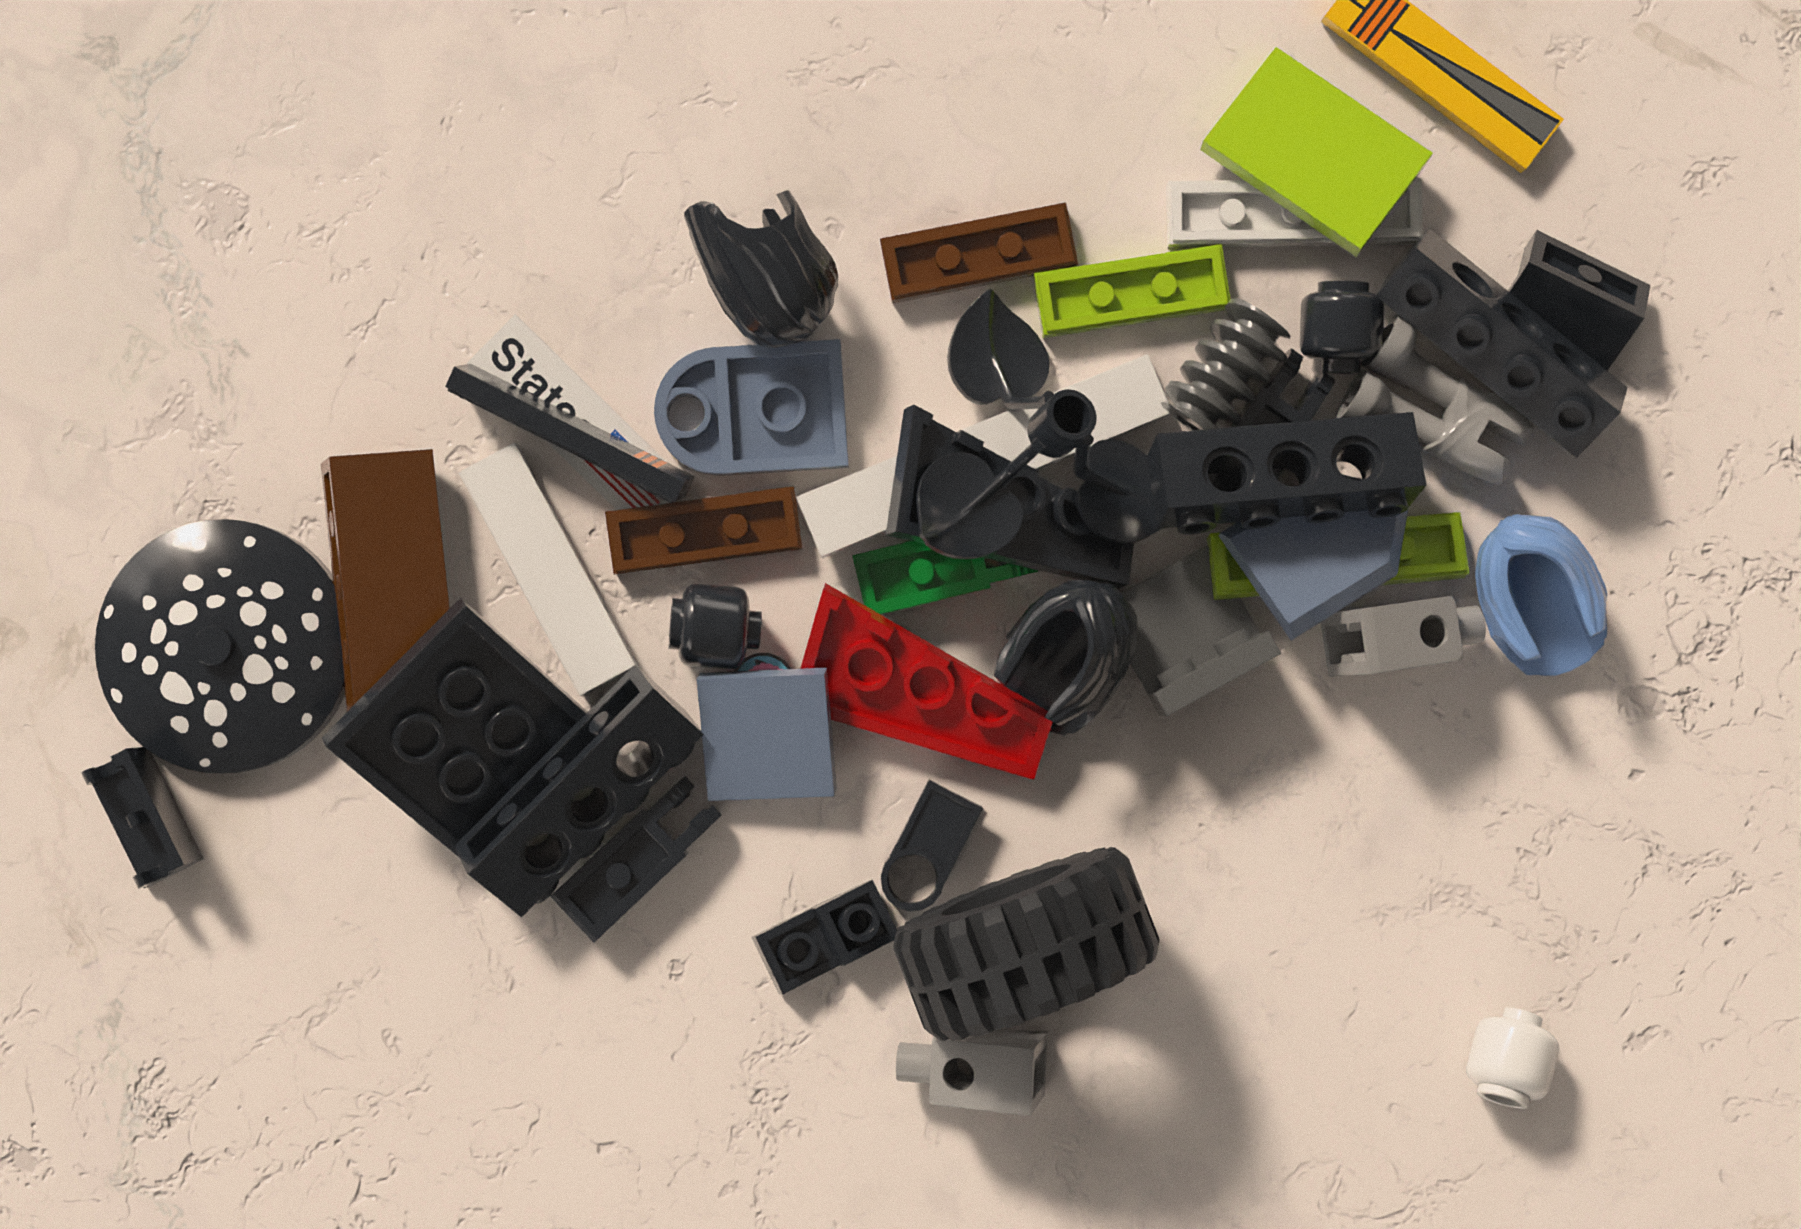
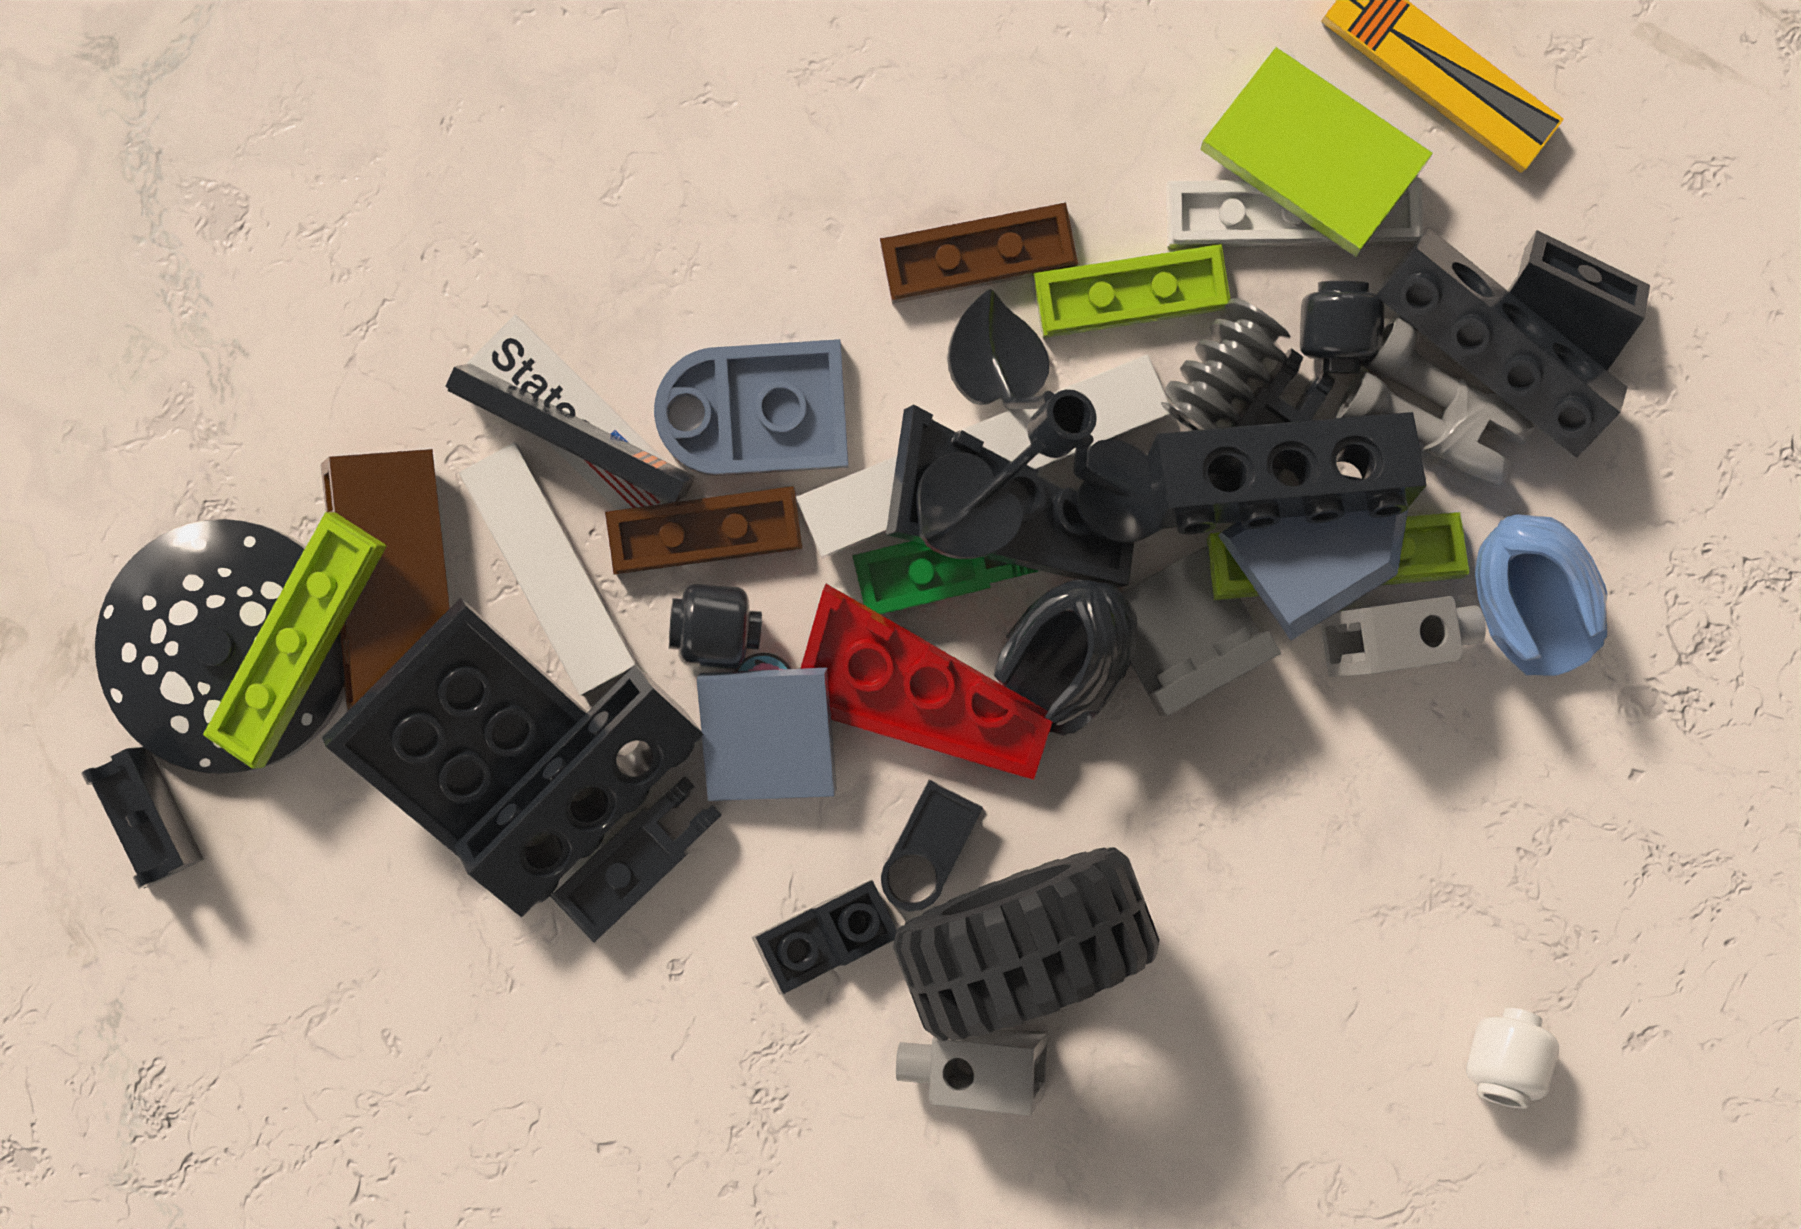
black hair [684,190,838,349] -> none
none -> lime tile [203,512,387,769]

